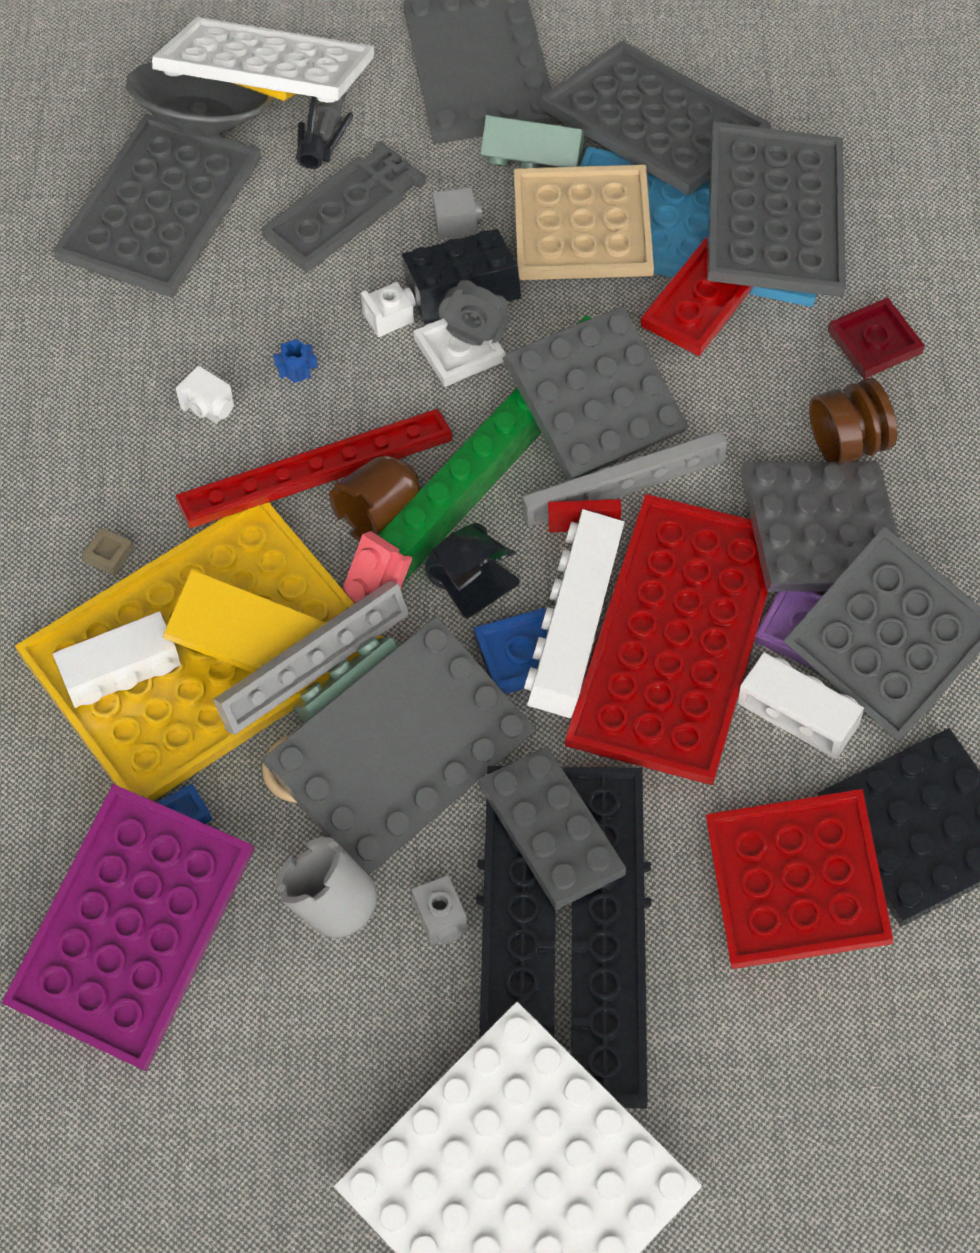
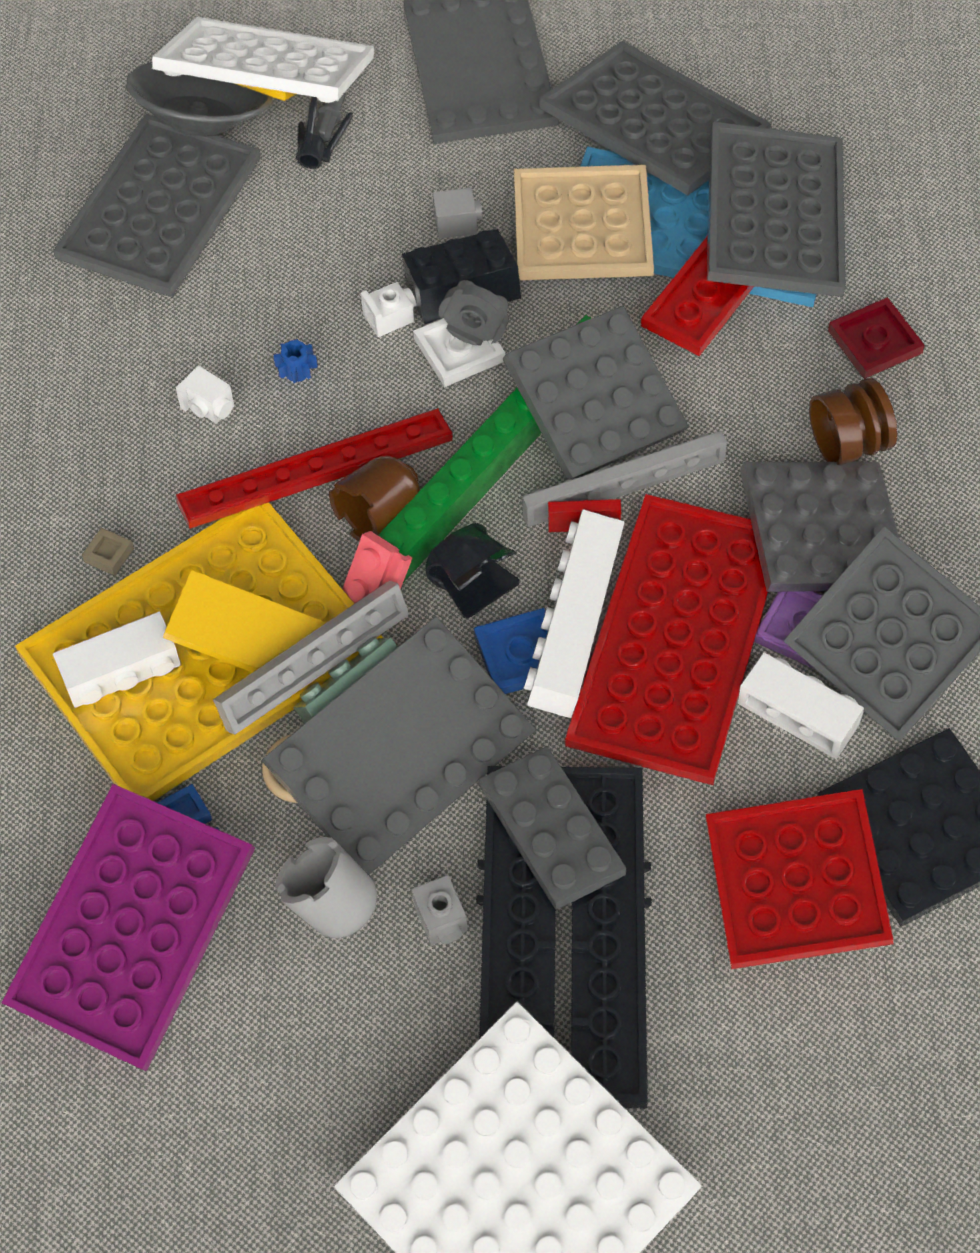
dark grey hinge [261,141,427,273] -> none
brick [480,115,585,169] -> none

